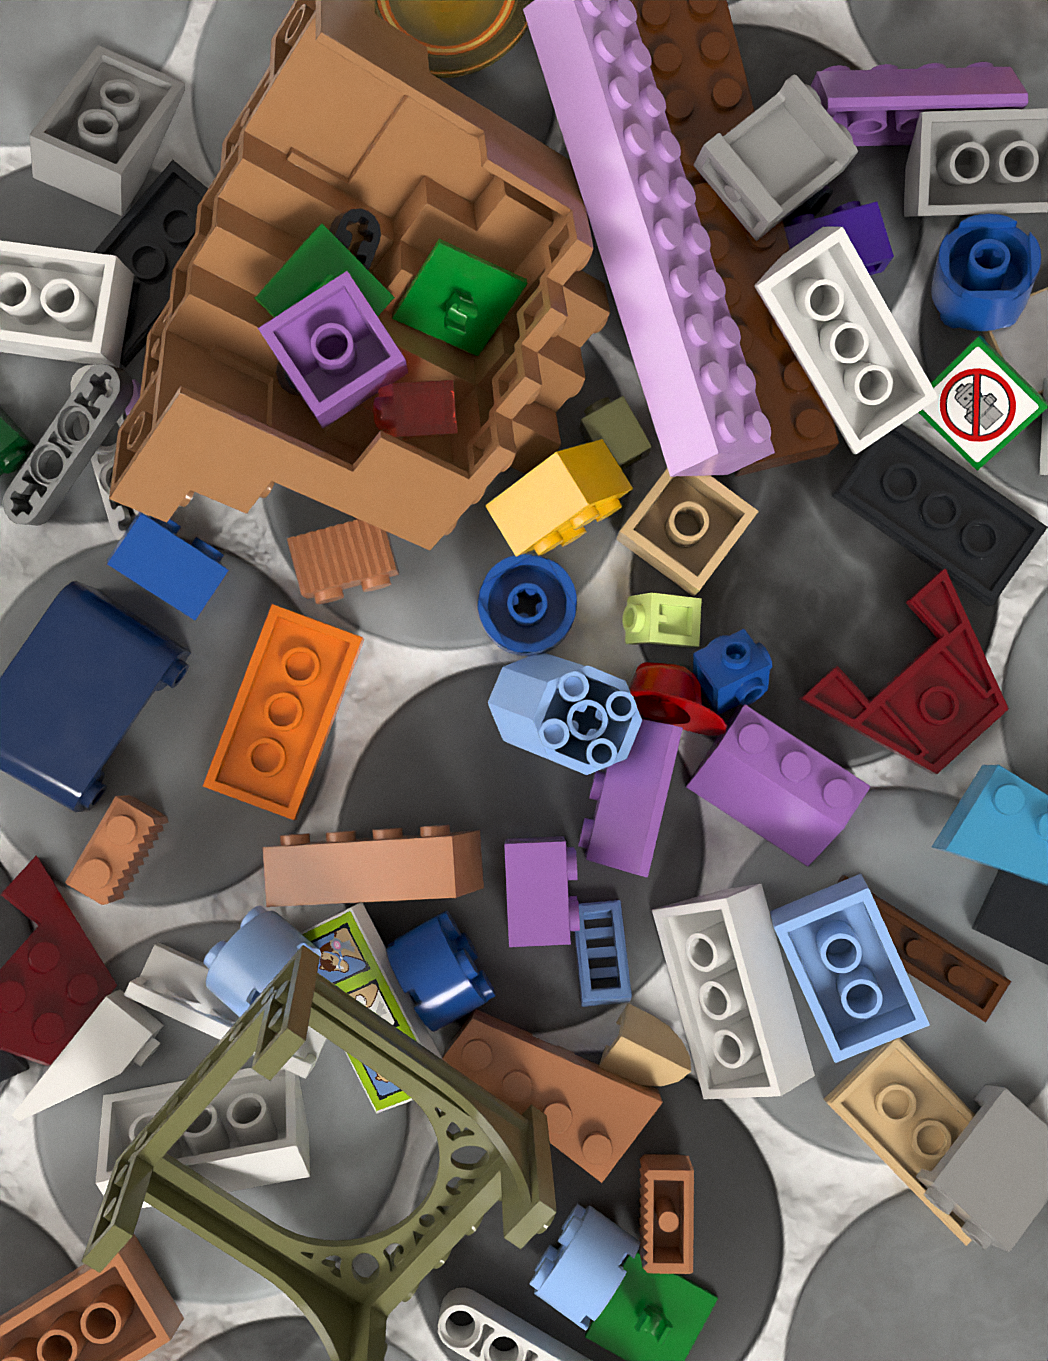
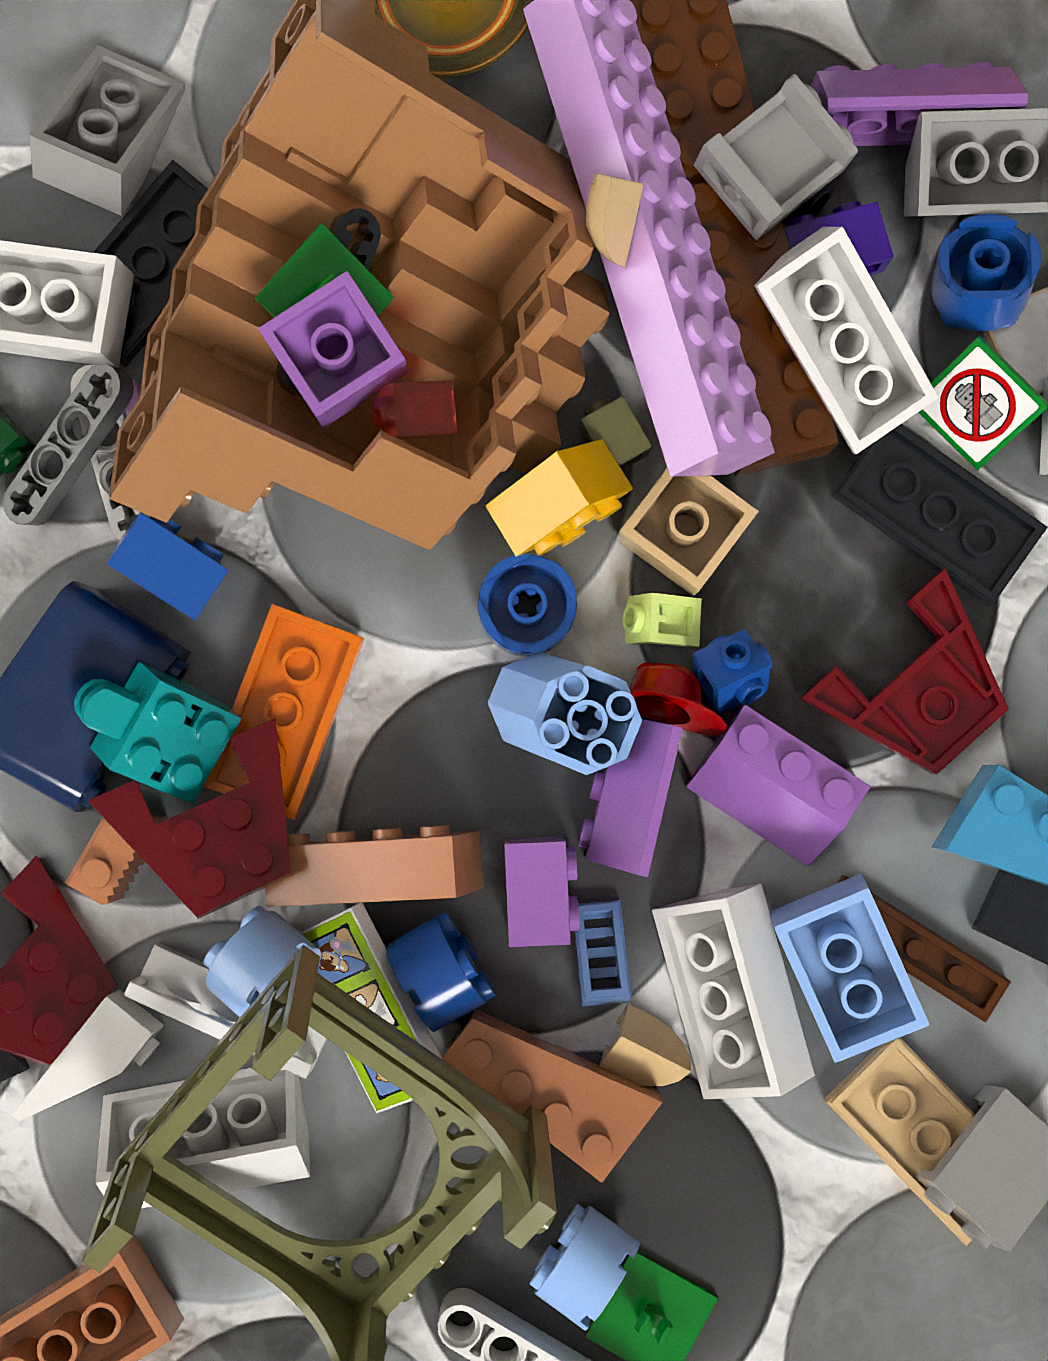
nougat brick [287,519,399,604] -> none
green piece [392,238,528,356] -> none
nougat brick [639,1154,694,1274] -> none
none -> teal brick [74,662,242,804]
none -> dark red wing [87,719,292,919]
none -> tan brick [586,173,644,268]

